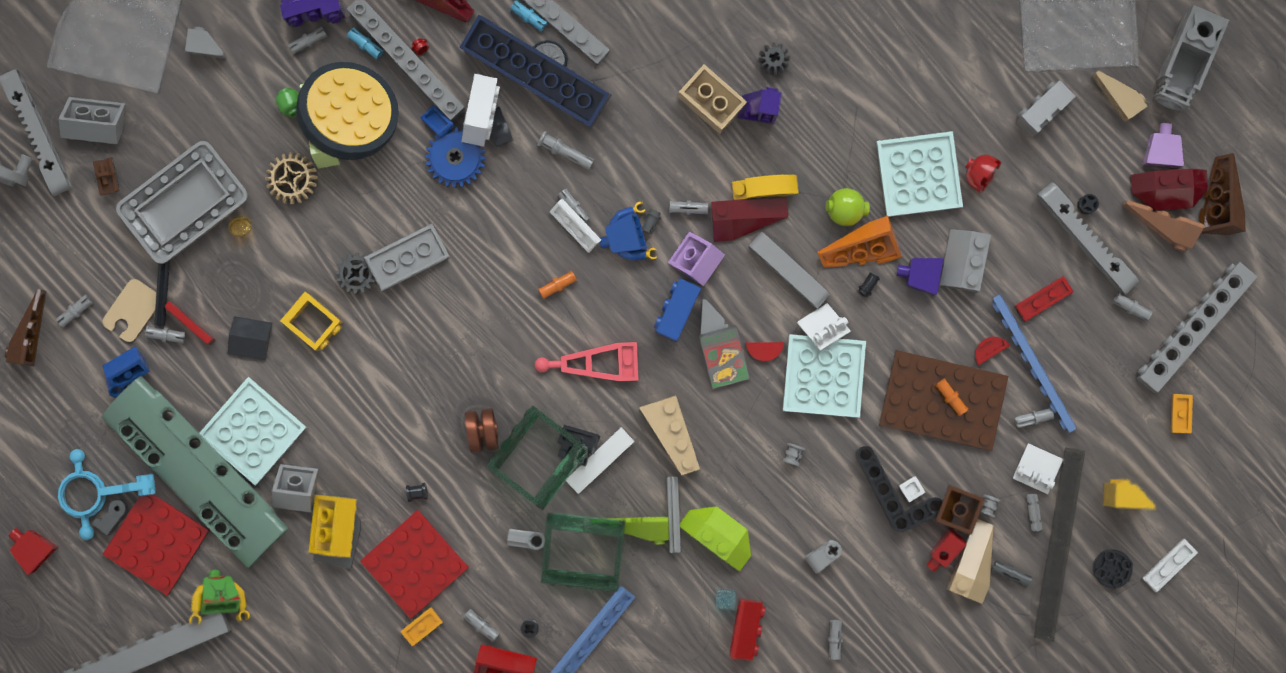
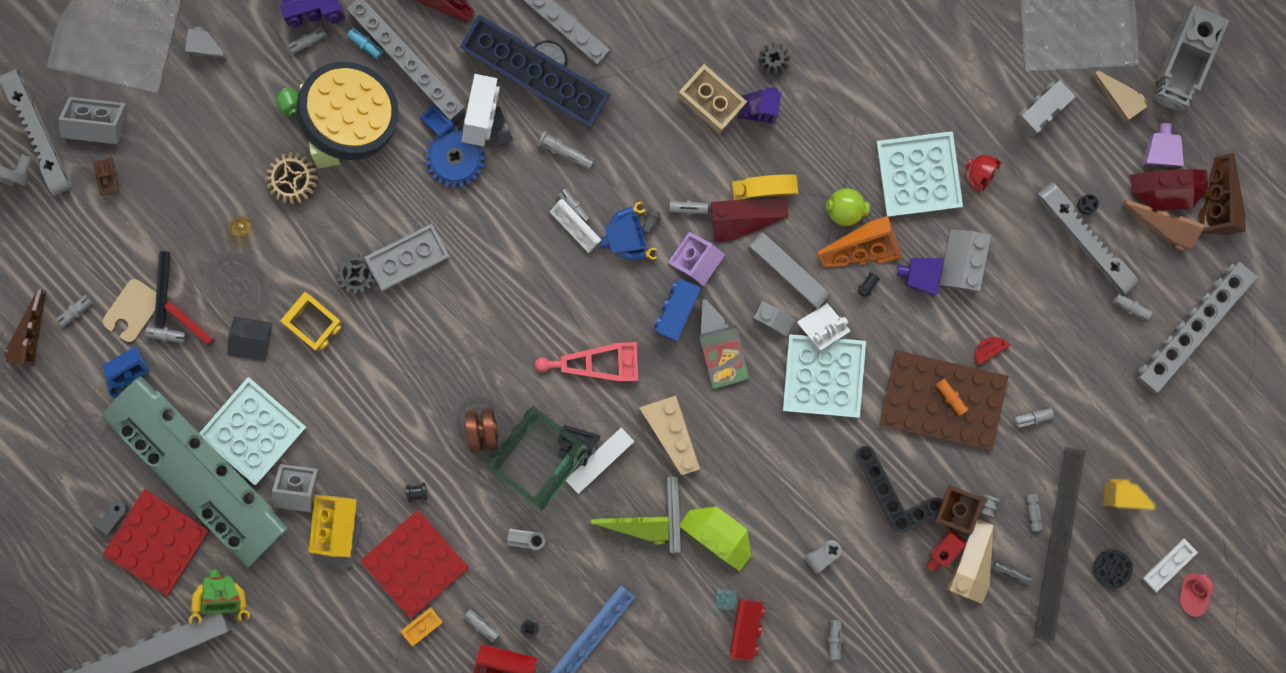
red torso [8,528,58,575] -> none
medium azure piece [58,449,156,541] -> none
light grey wedge [116,141,248,264] -> none
red plate [411,38,429,56] -> none
medium azure pin [510,0,548,32] -> none
orange pin [538,271,577,299] -> none
clear green window [541,513,625,591] -> none
red tile [745,342,784,362] -> none
light grey bush [783,443,805,466] -> none
white plate [899,476,926,502] -> none
medium blue plate [992,294,1077,433] -> none
white hinge [1013,443,1063,494] -> none
red tile [1014,276,1074,322] -> none
light orange plate [1171,394,1193,433] -> none
none -> light grey slope [752,301,795,337]
none -> coral piece [1180,573,1214,617]

